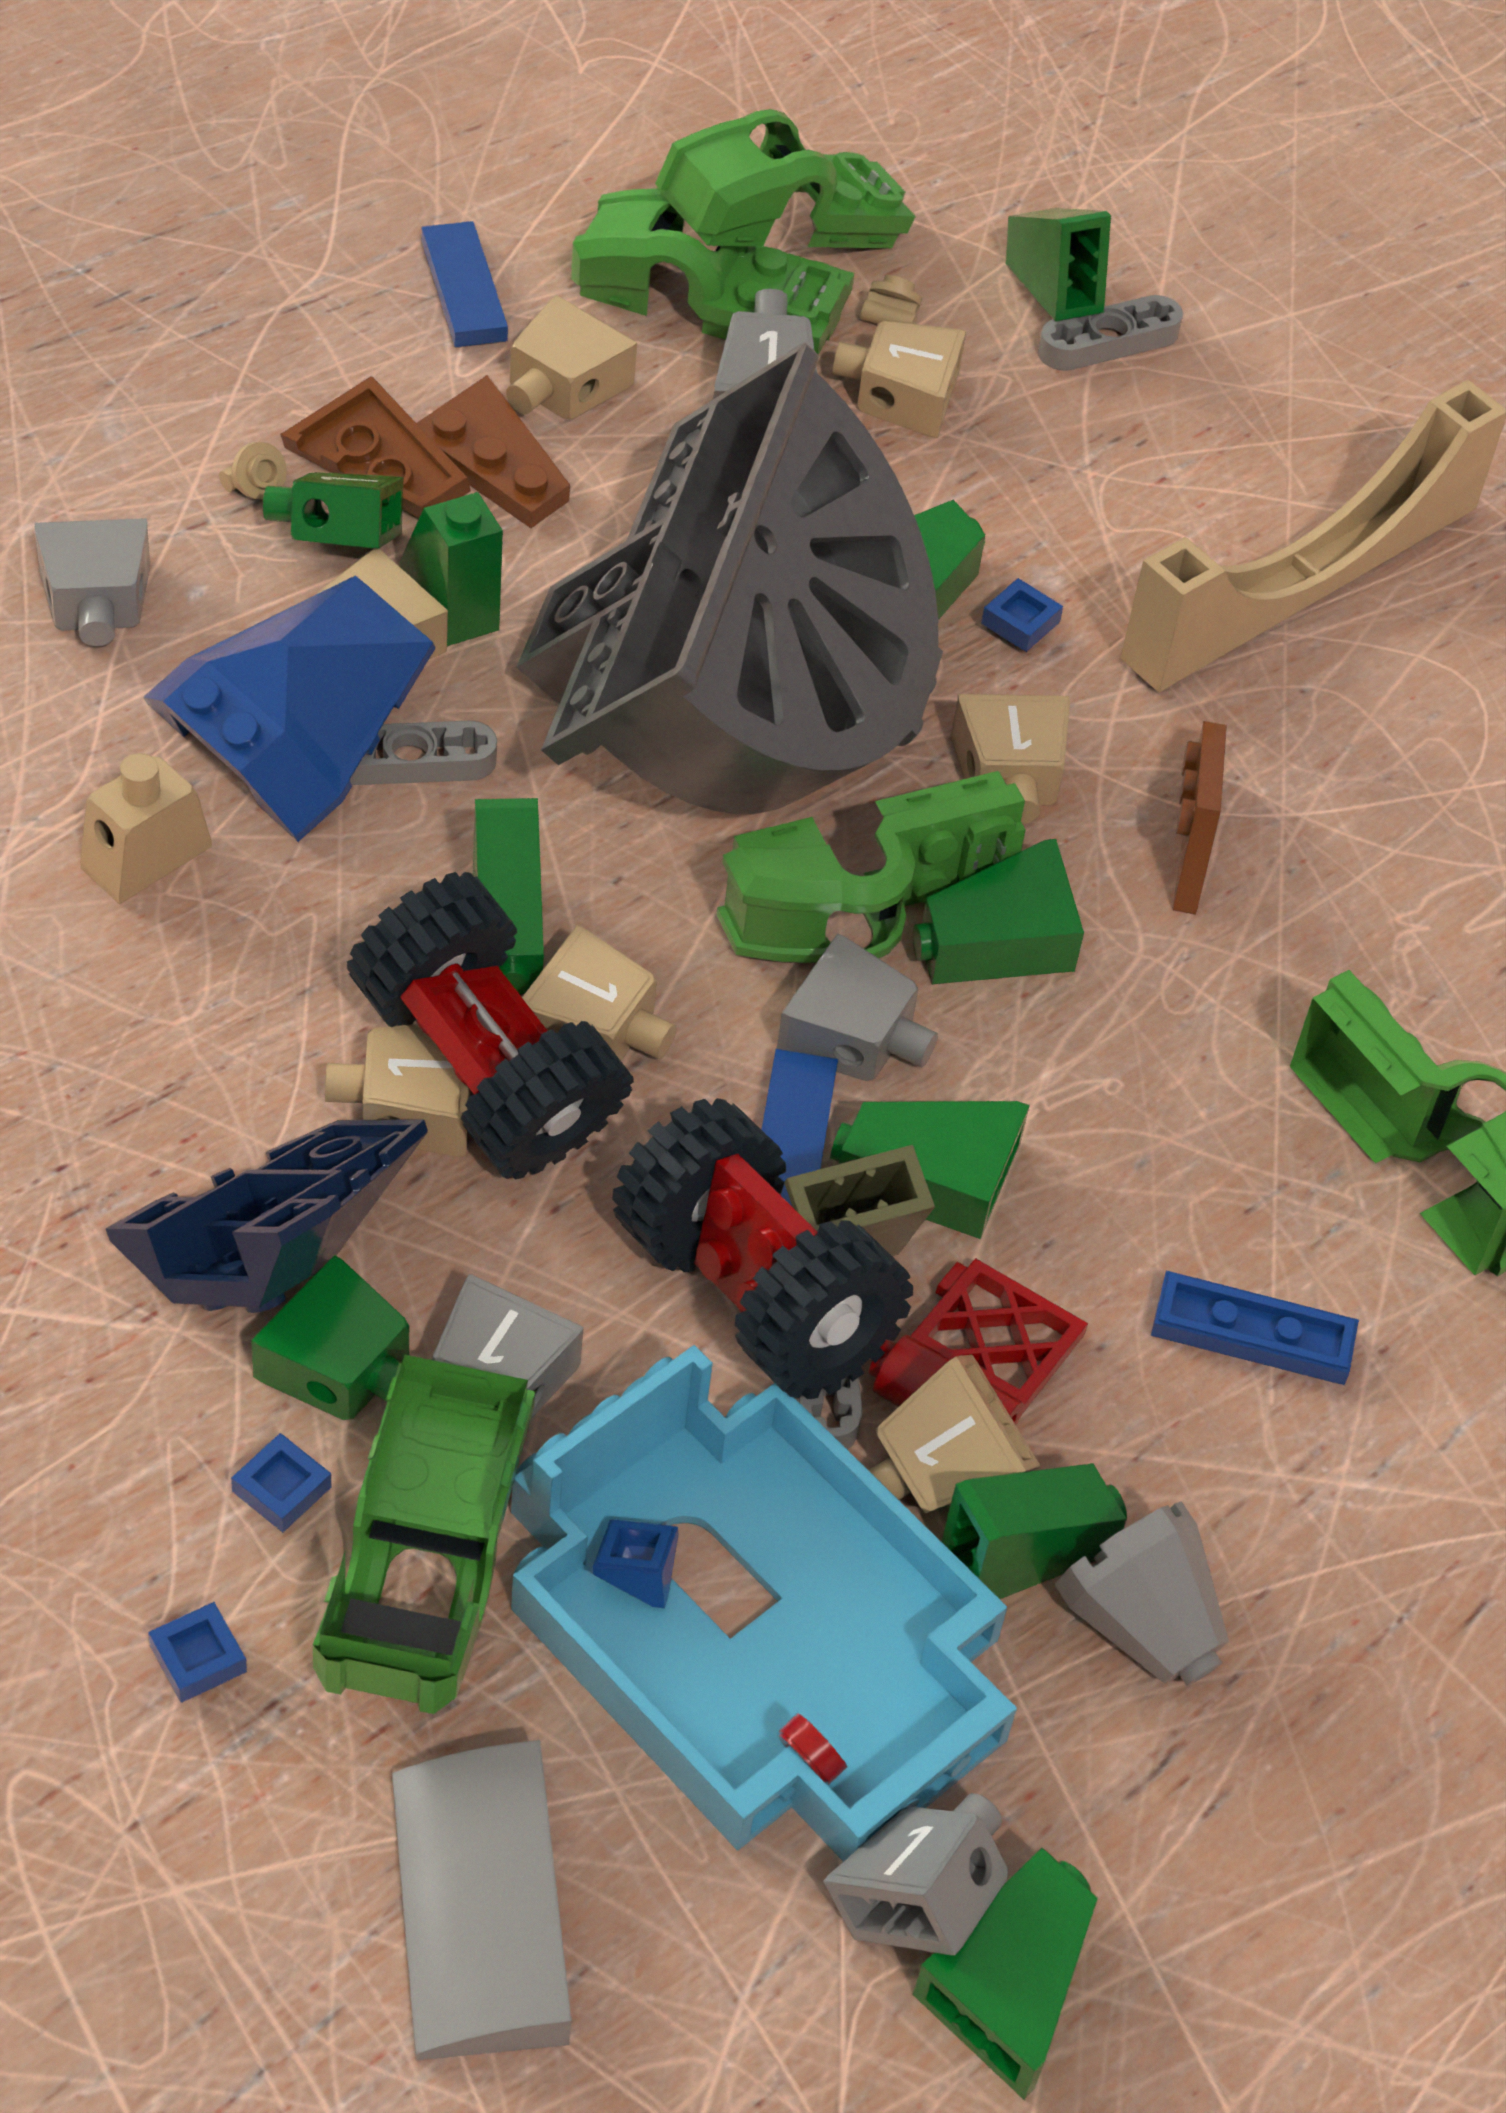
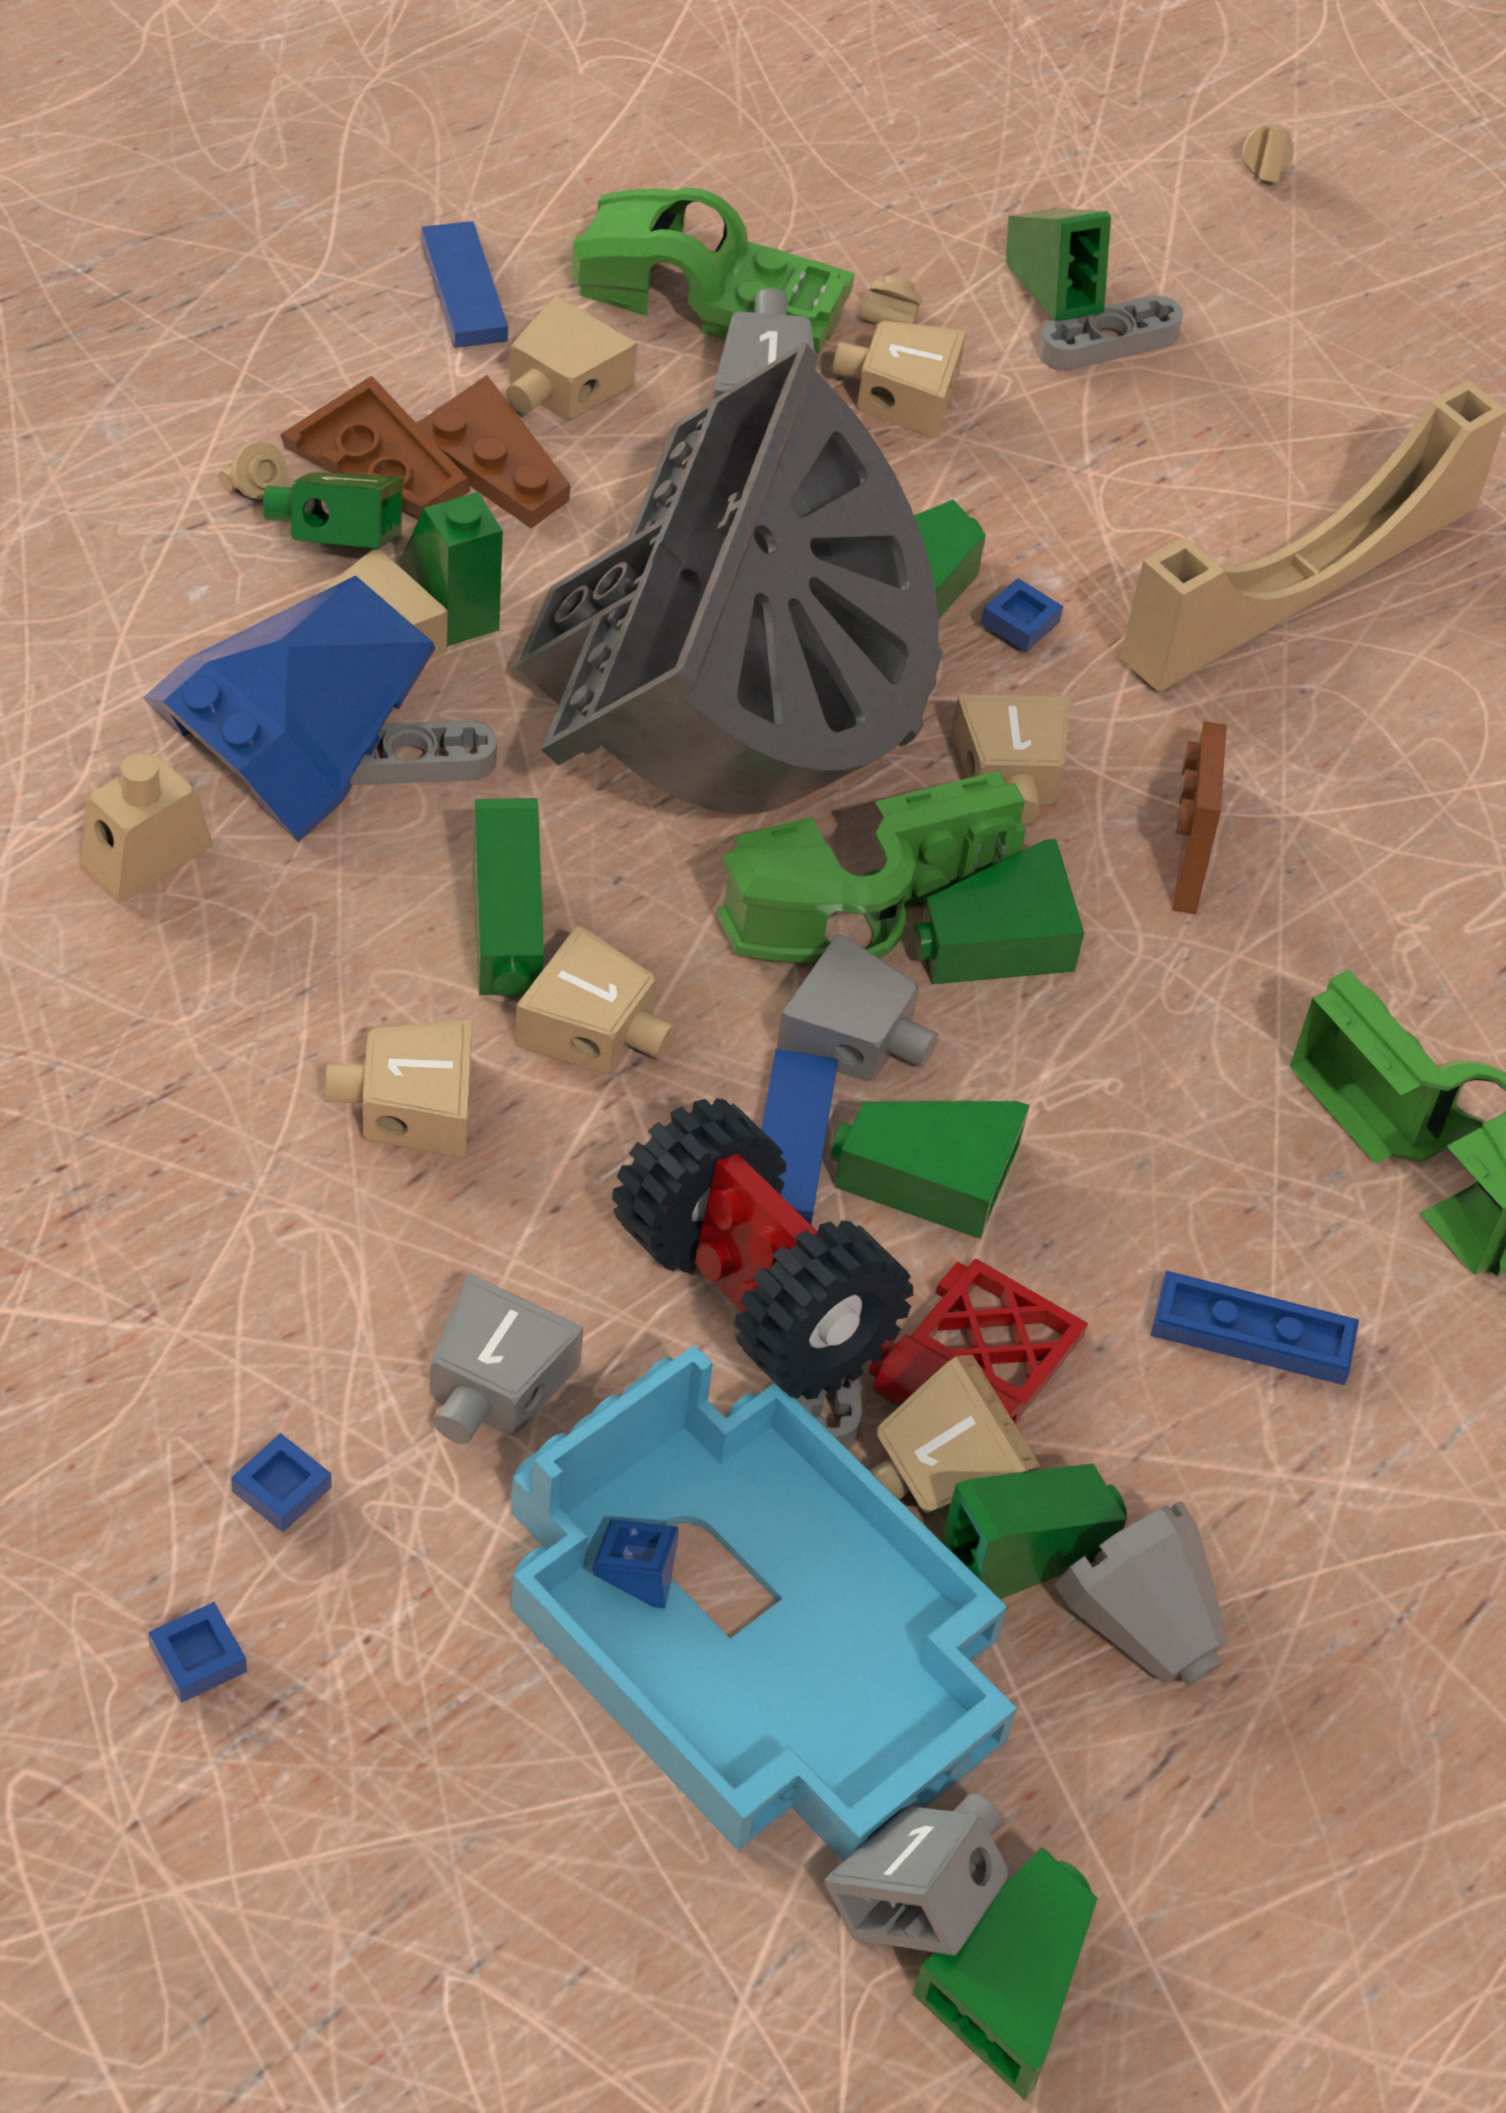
light grey torso [35,518,150,646] -> none
dark blue wedge [106,1119,428,1313] -> none
green torso [251,1255,410,1420] -> none
bright green piece [313,1354,535,1714] -> none
black plate [347,872,634,1179] -> none
light grey slope [392,1740,571,2060] -> none
bright green piece [655,109,916,248] -> none
red tile [778,1713,847,1785] -> none
olive slope [784,1145,935,1256] -> none
none -> tan plate [1243,124,1294,182]

